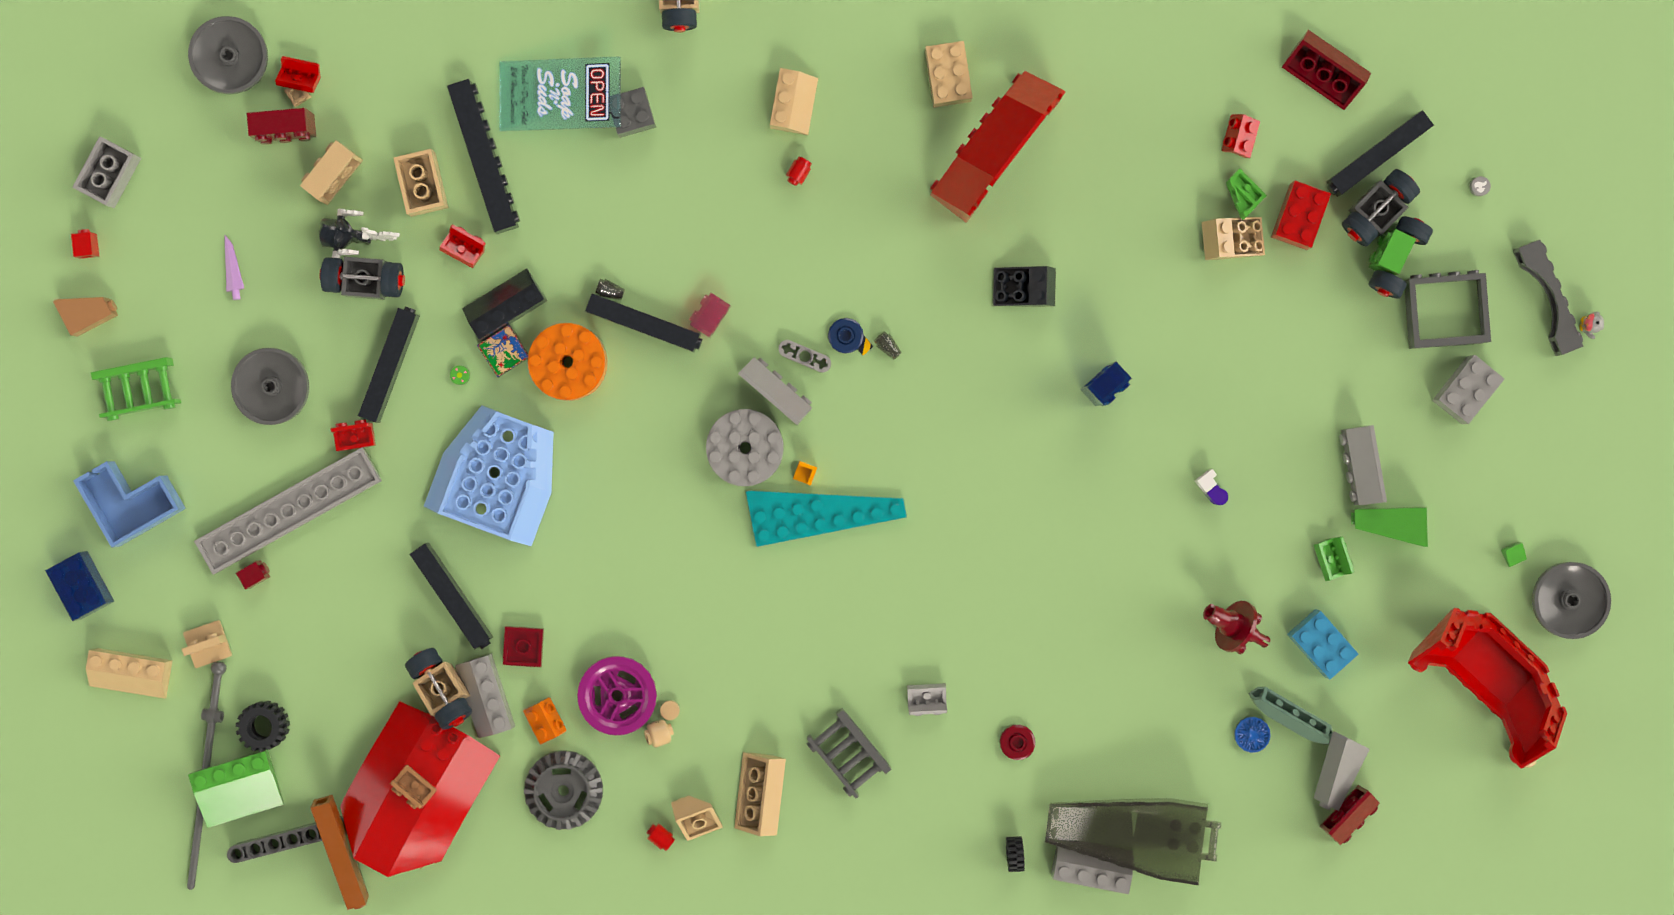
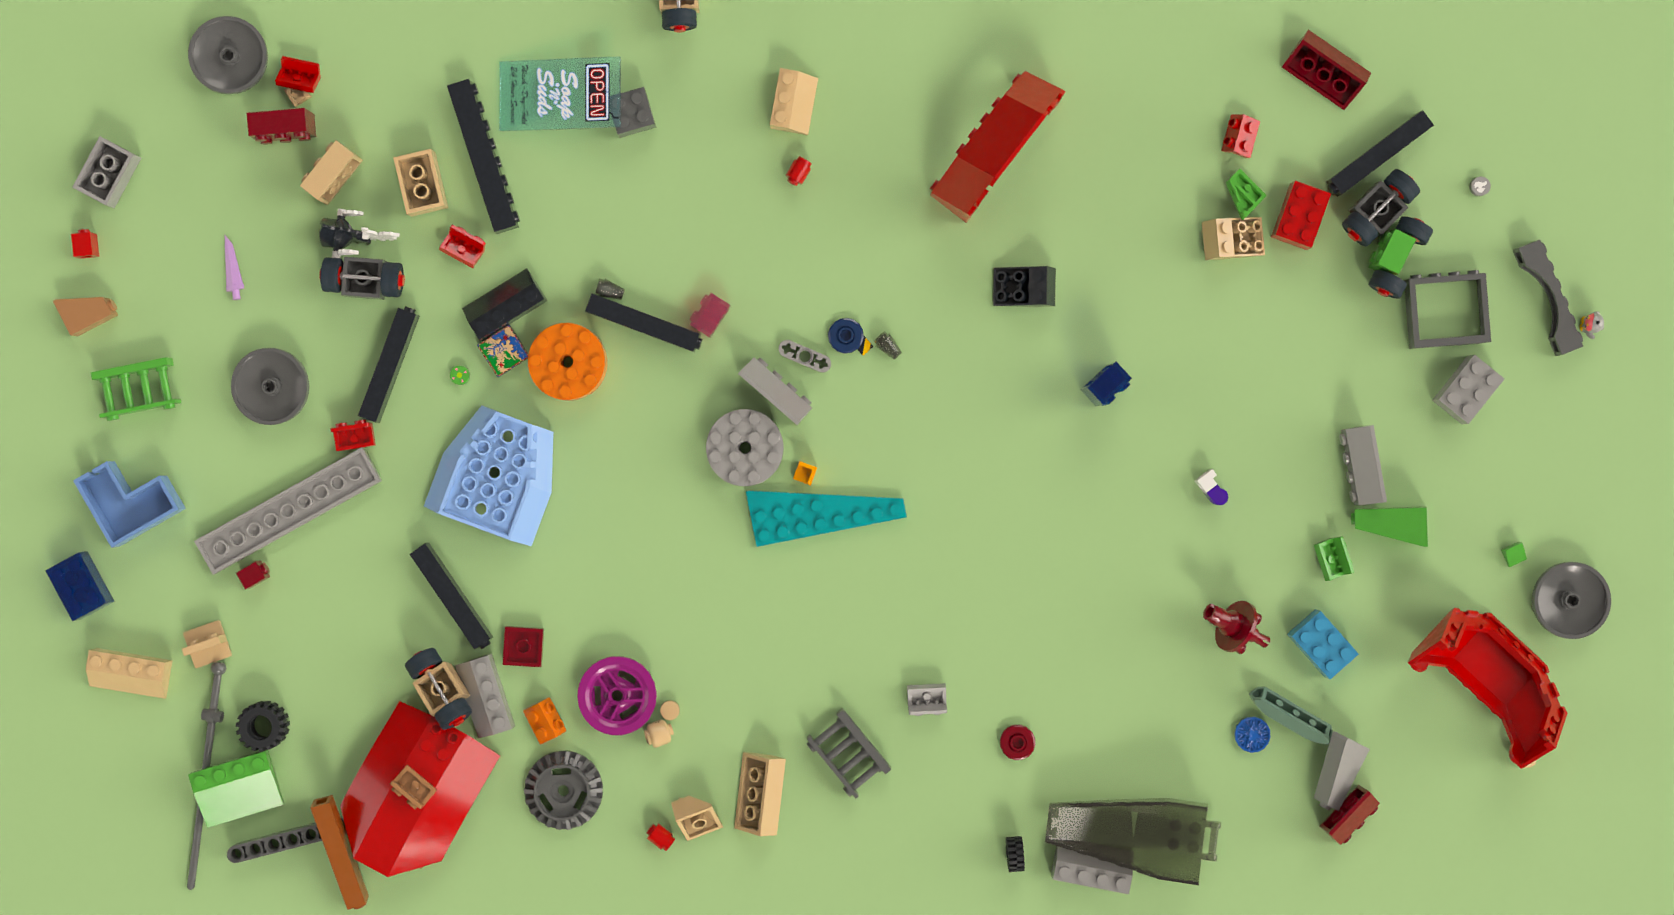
tan brick [925,41,973,108] -> none

